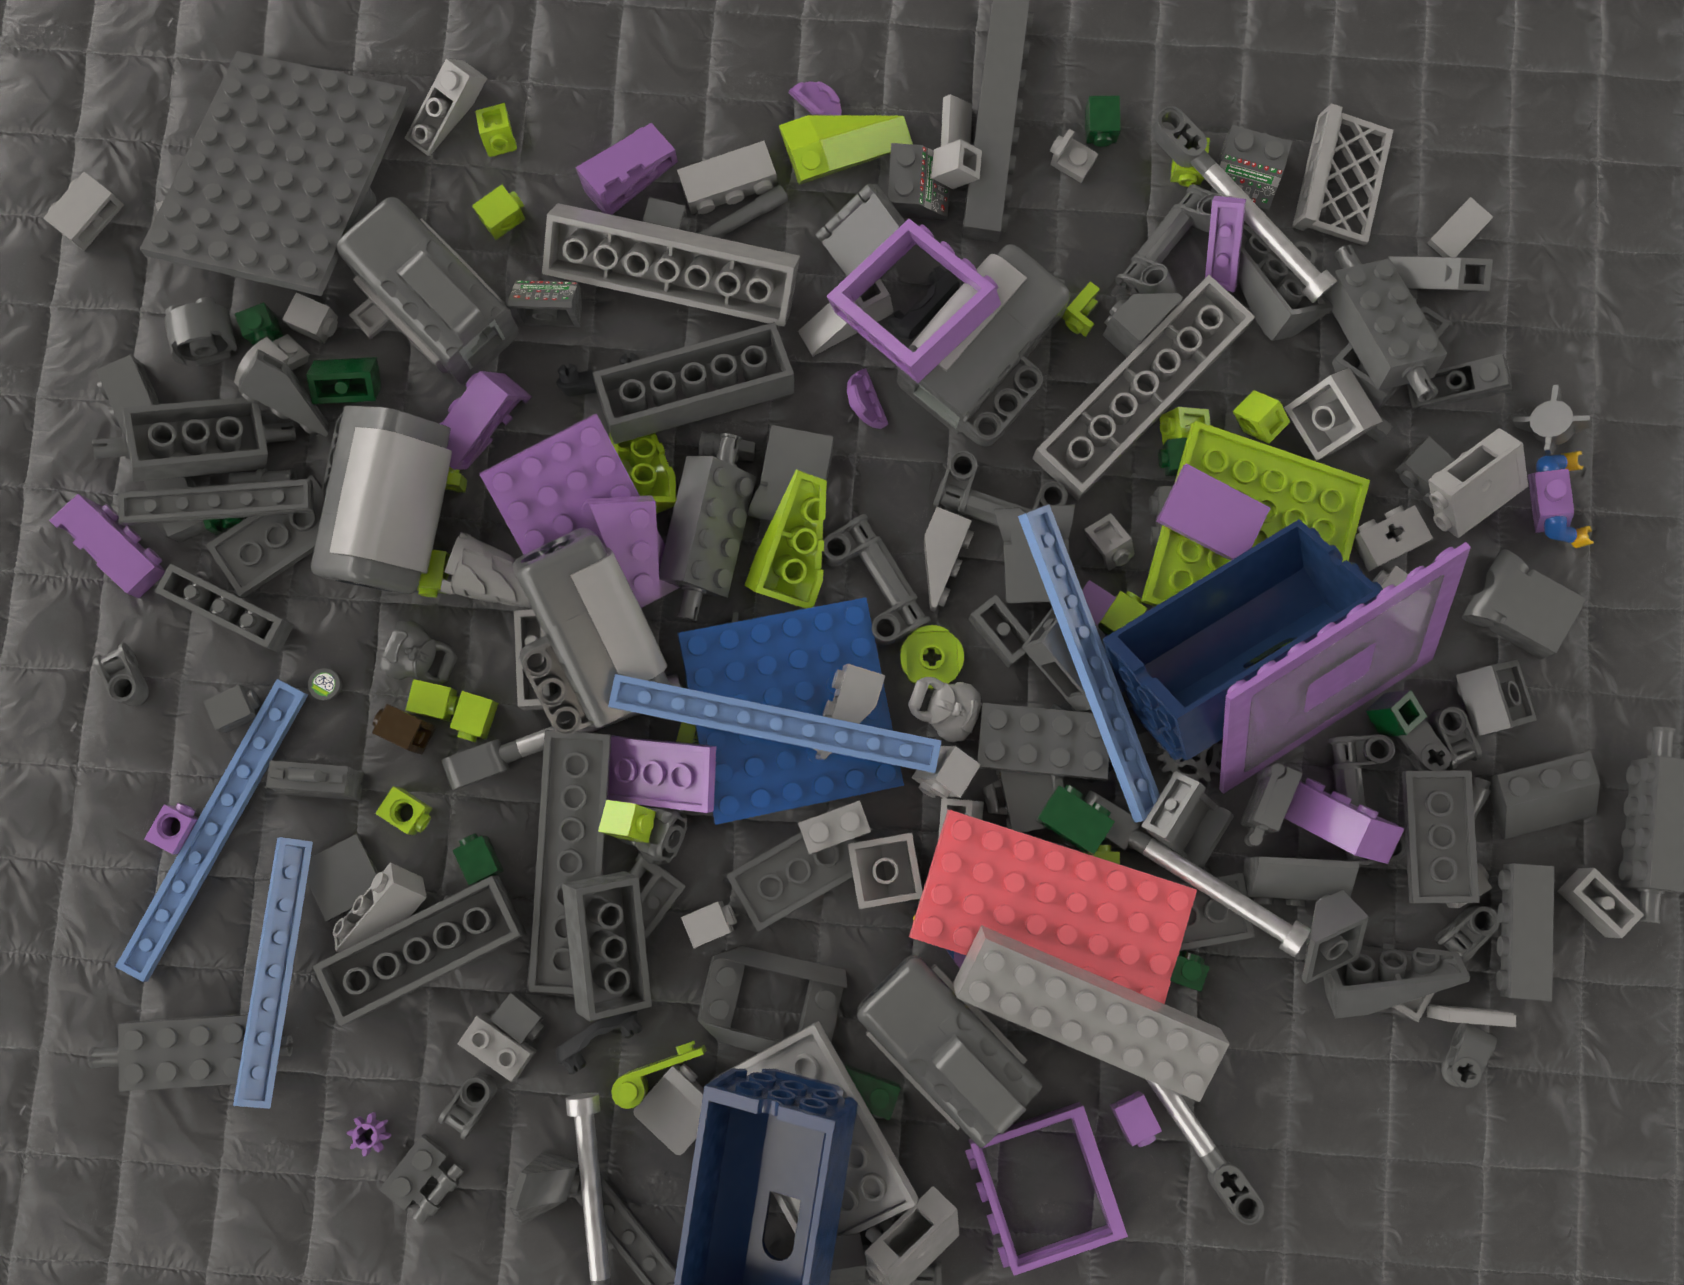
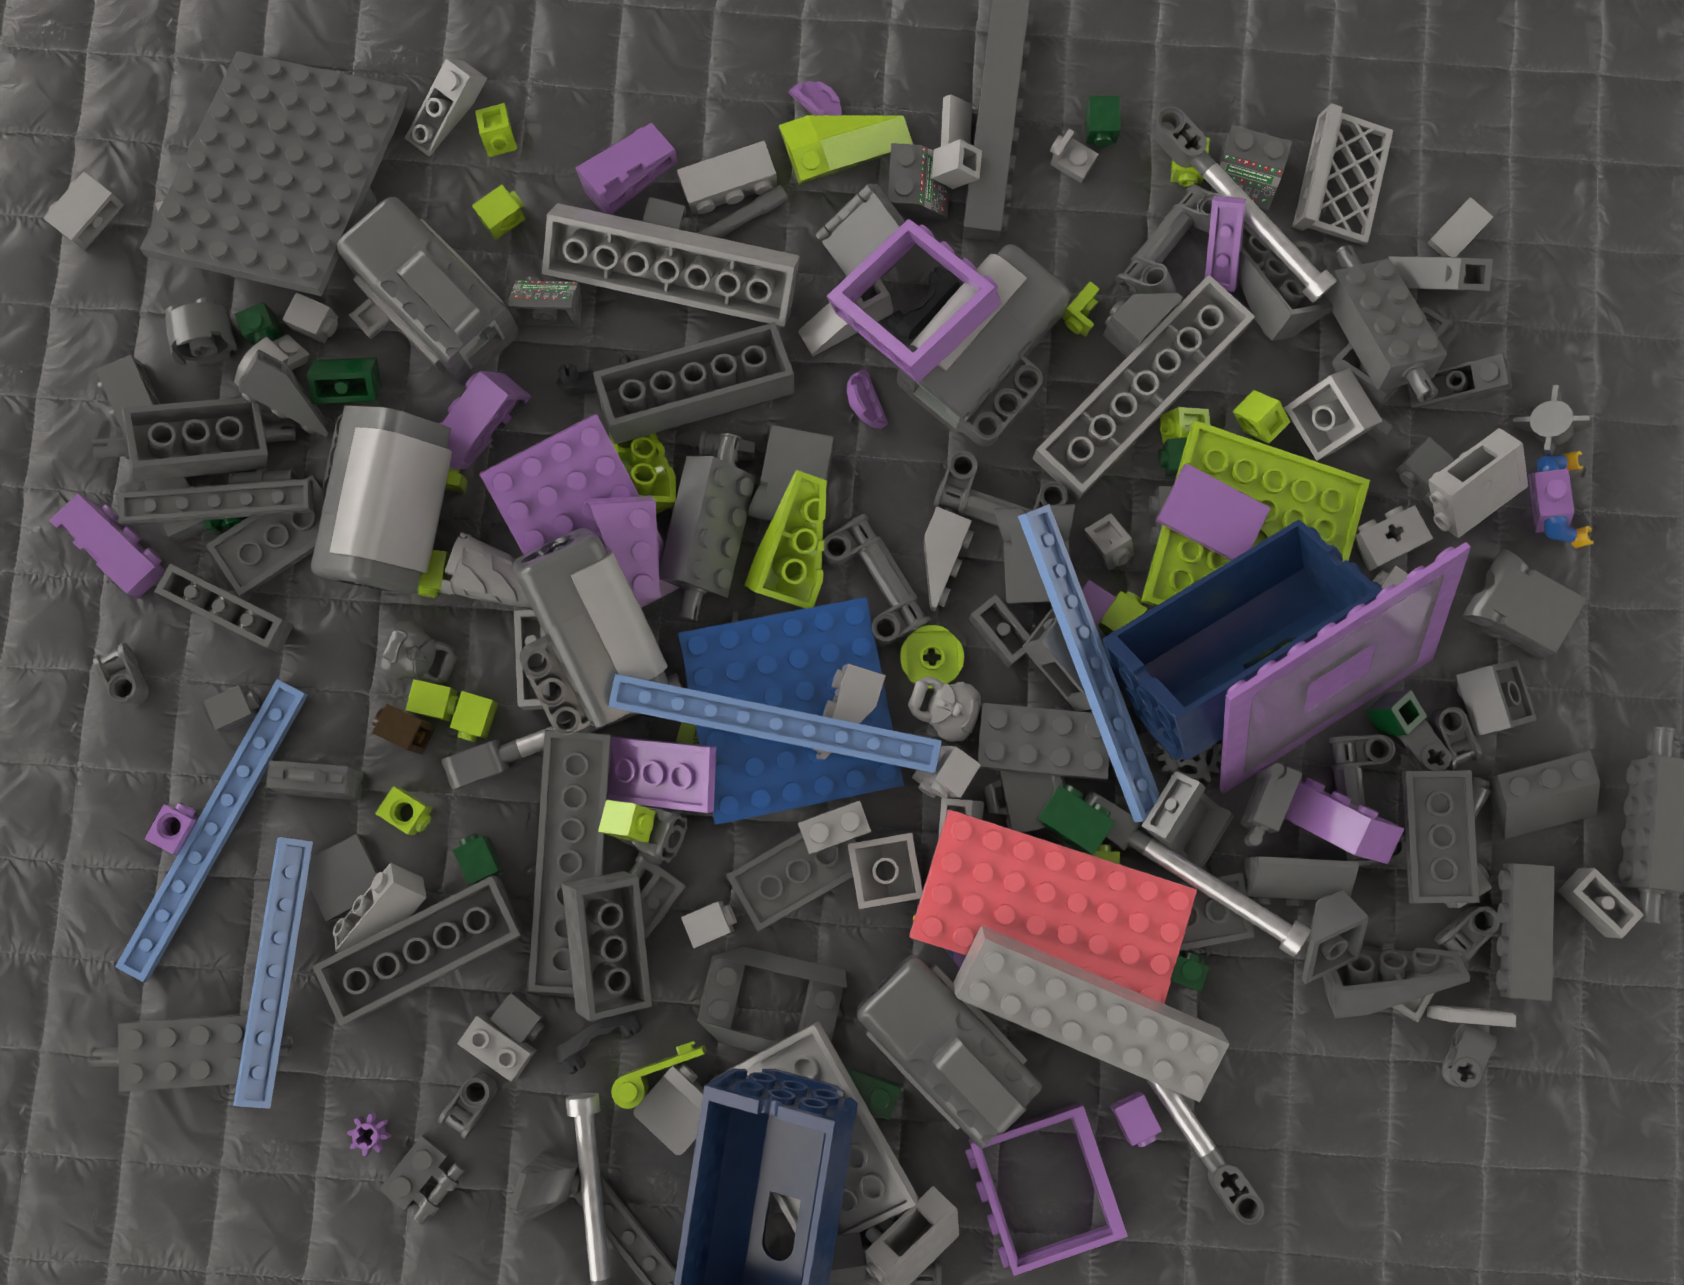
tile [308,668,343,701] -> none

